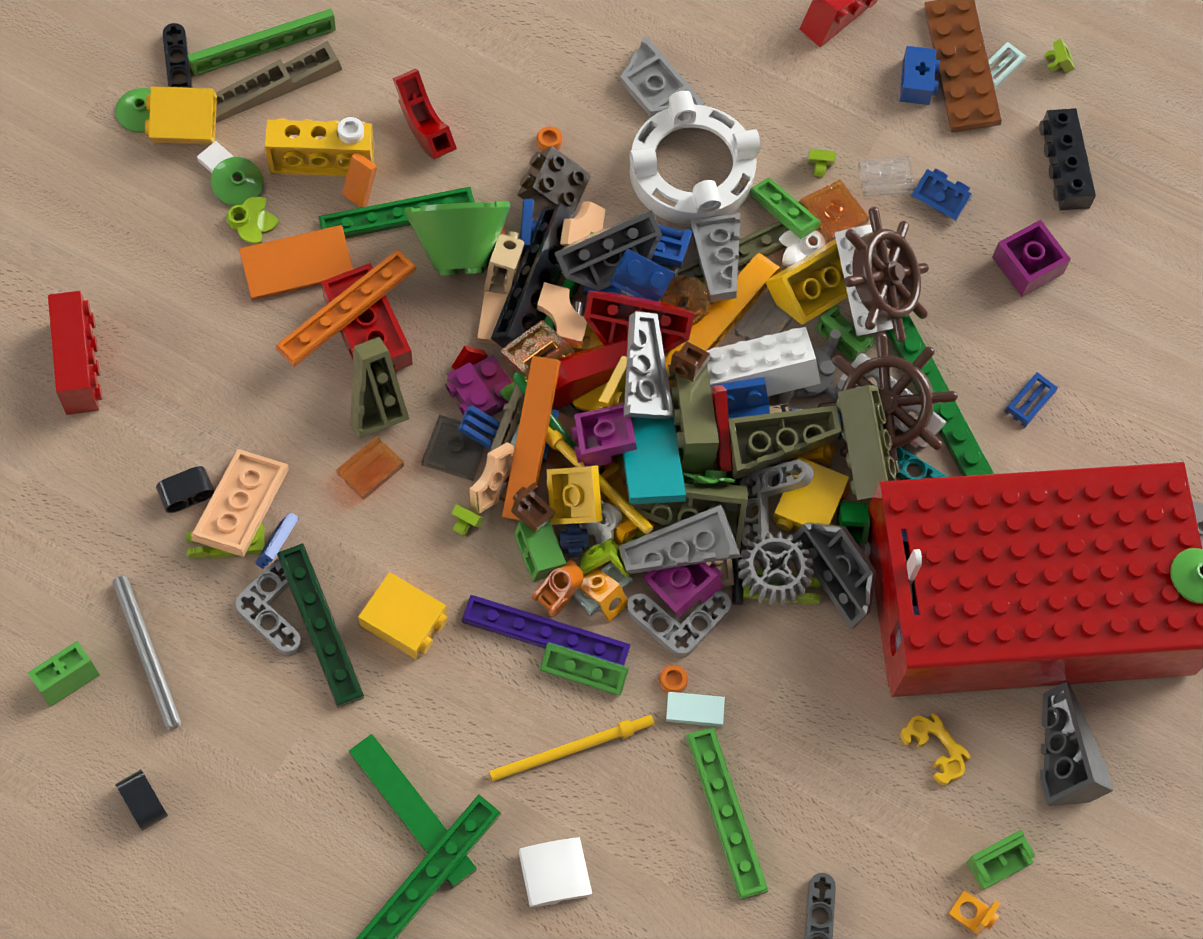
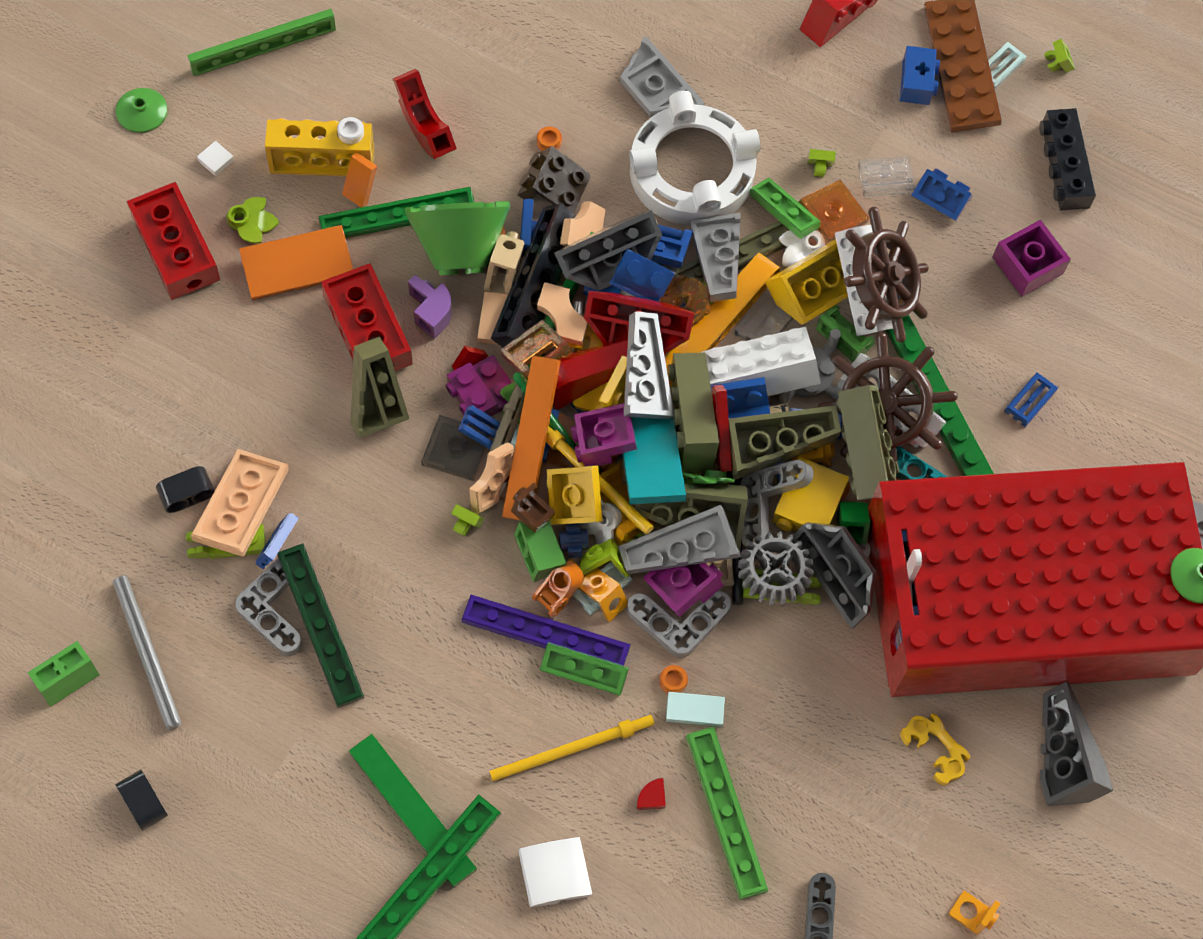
red brick [48,290,103,415] -> none
yellow brick [145,86,217,145] -> none
black beam [163,23,193,88] -> none
bright green dish [211,157,263,206] -> none
dark tan slope [216,41,343,123] -> none
orange tile [275,249,416,367] -> none
clear orange plate [336,436,404,500] -> none
yellow brick [358,572,448,660] -> none
reddish brown bracket [670,342,710,382] -> none
bright green hinge [966,830,1035,890] -> none
none -> red brick [126,181,220,300]
none -> medium lavender brick [408,275,452,339]
none -> red tile [636,778,666,810]

